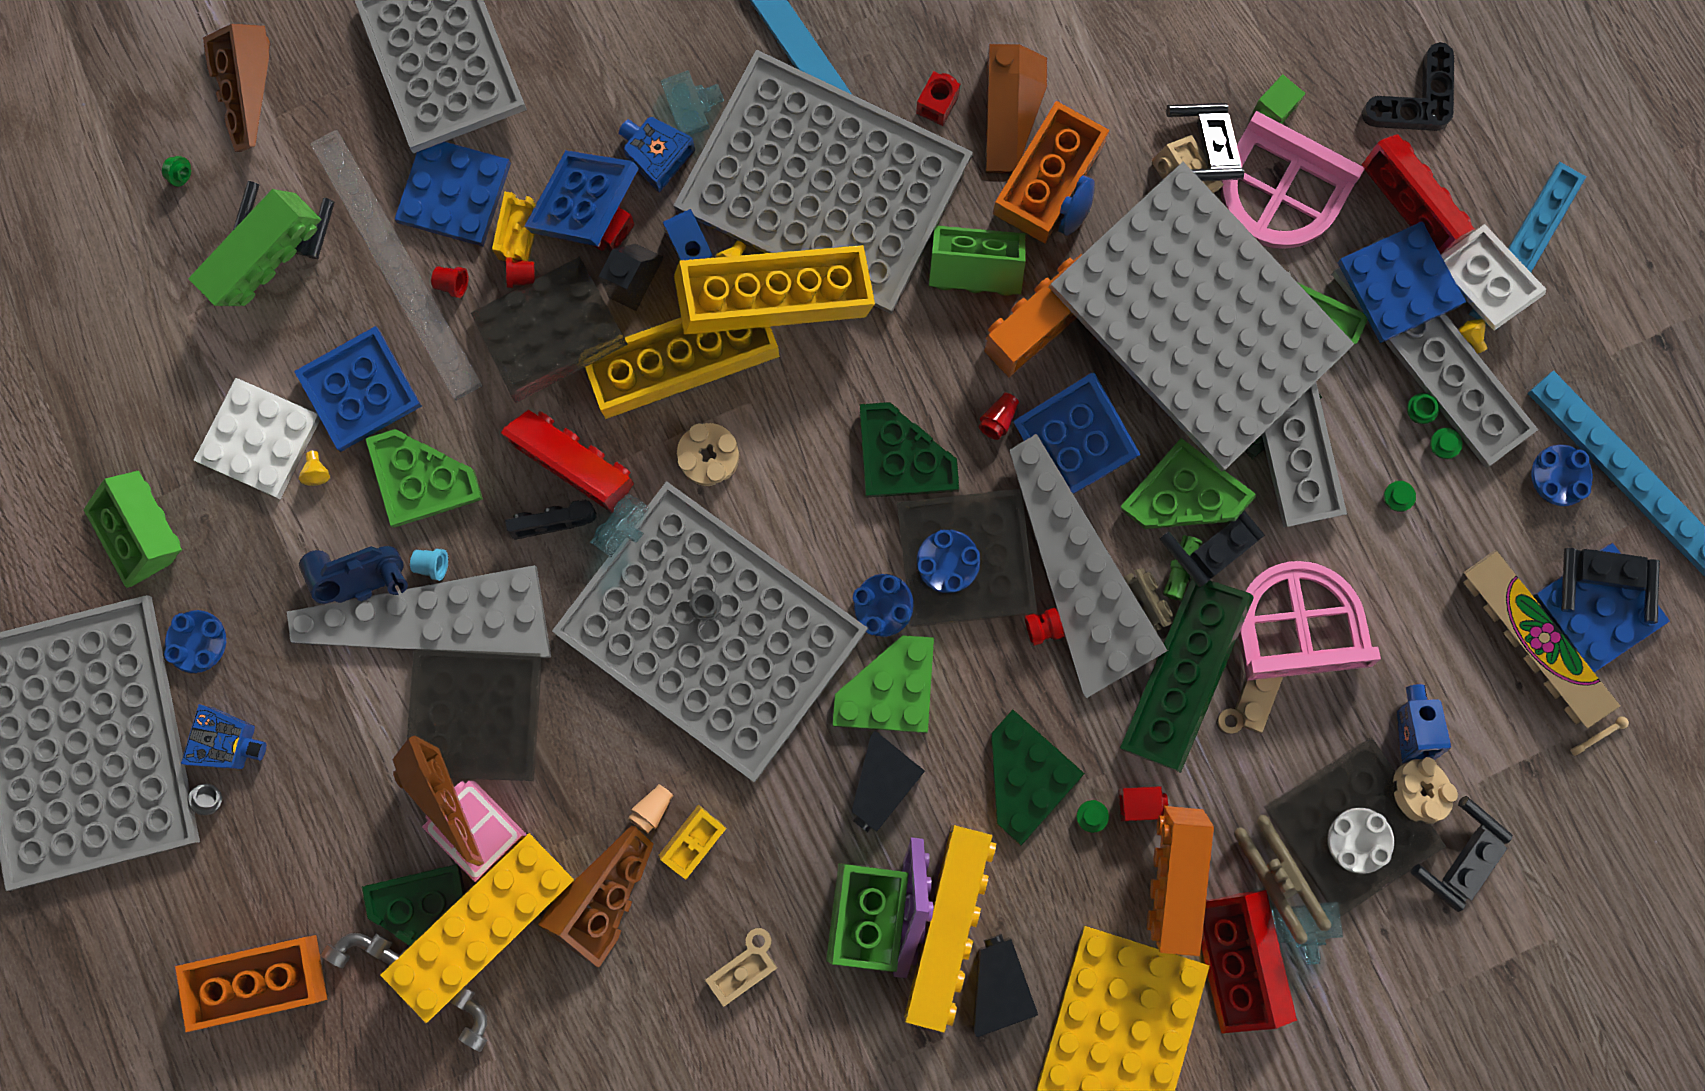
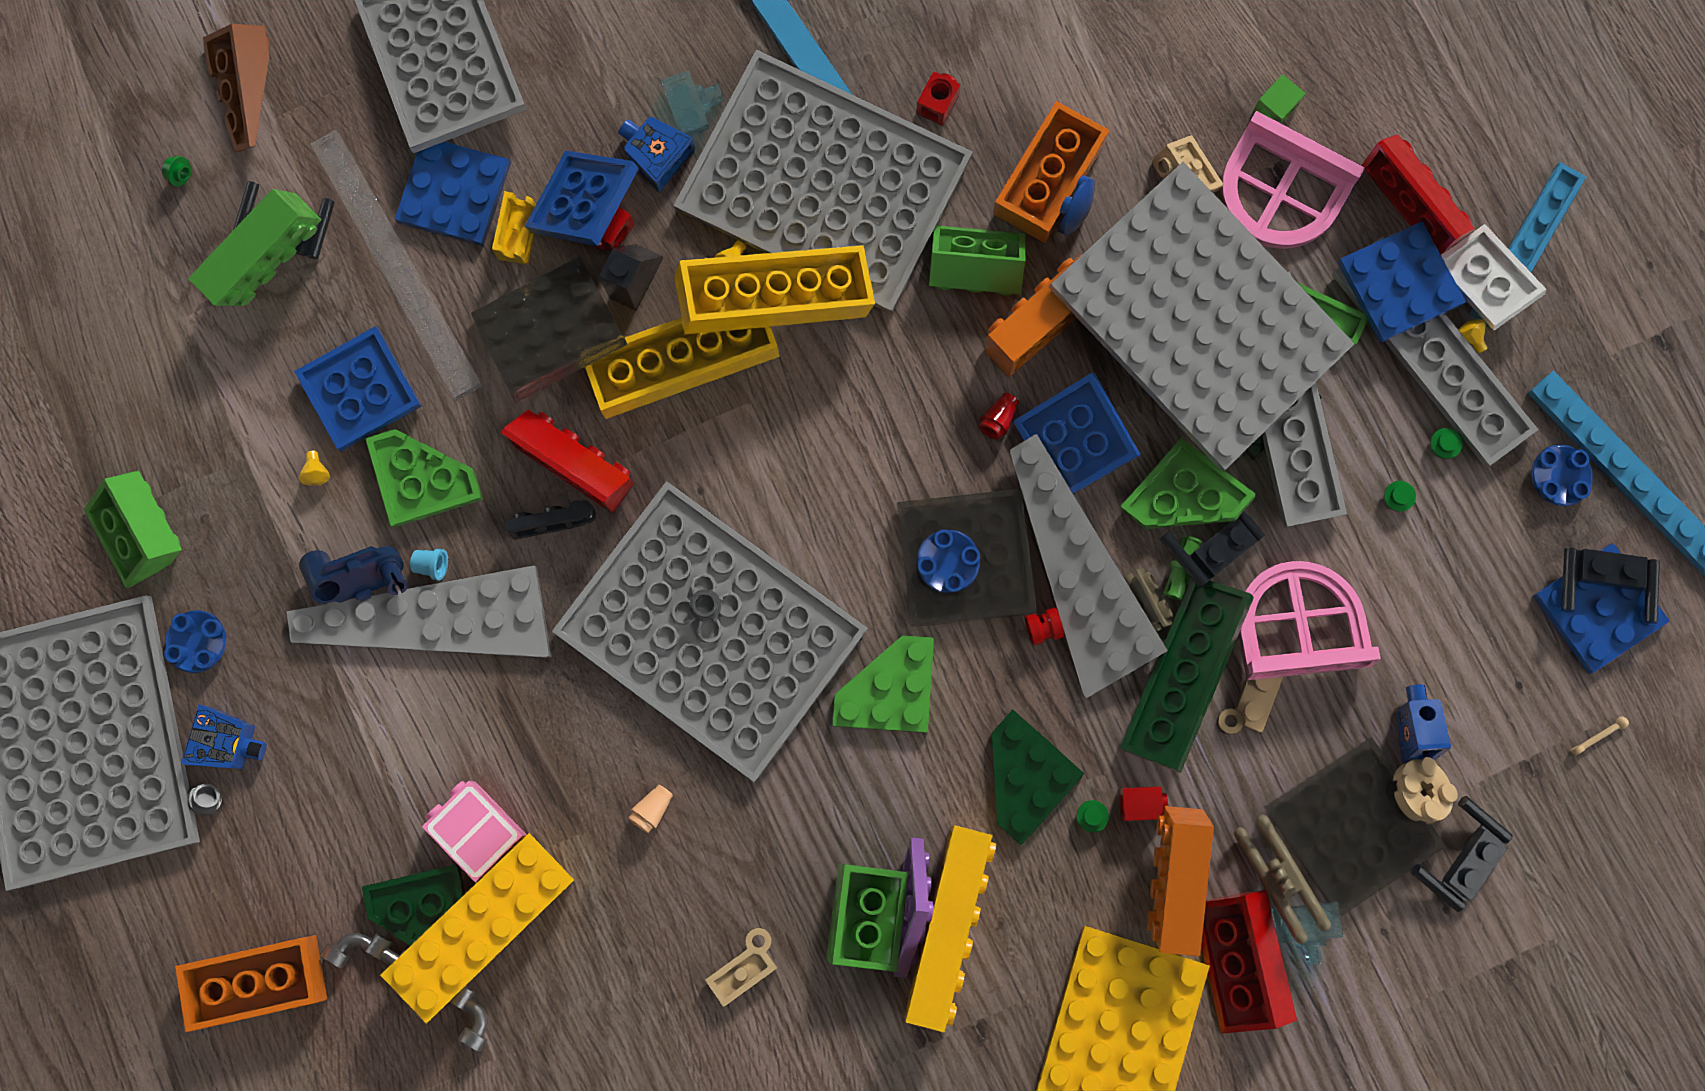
white plate [194,378,321,499] -> none
dark orange wedge [392,735,484,866] -> none
clear smoke plate [407,649,542,782] -> none
red piece [431,266,469,298] -> none
red piece [506,257,535,288] -> none
dark orange wedge [538,825,654,968] -> none
clear light blue hinge [590,494,649,557] -> none
yellow hinge [659,805,726,880] -> none
blue torso [663,209,713,261] -> none
tan plate [677,423,740,486] -> none
black slope [852,731,925,833] -> none
blue dish [853,574,913,637] -> none
dark green plate [860,402,960,498] -> none
black slope [973,934,1038,1037] -> none
dark orange wedge [986,44,1047,173] -> none
plate [1166,103,1244,181] -> none
white dish [1328,808,1394,874] -> none
black beam [1362,42,1454,131] -> none
green plate [1407,393,1439,424] -> none
brick [1463,550,1620,729] -> none

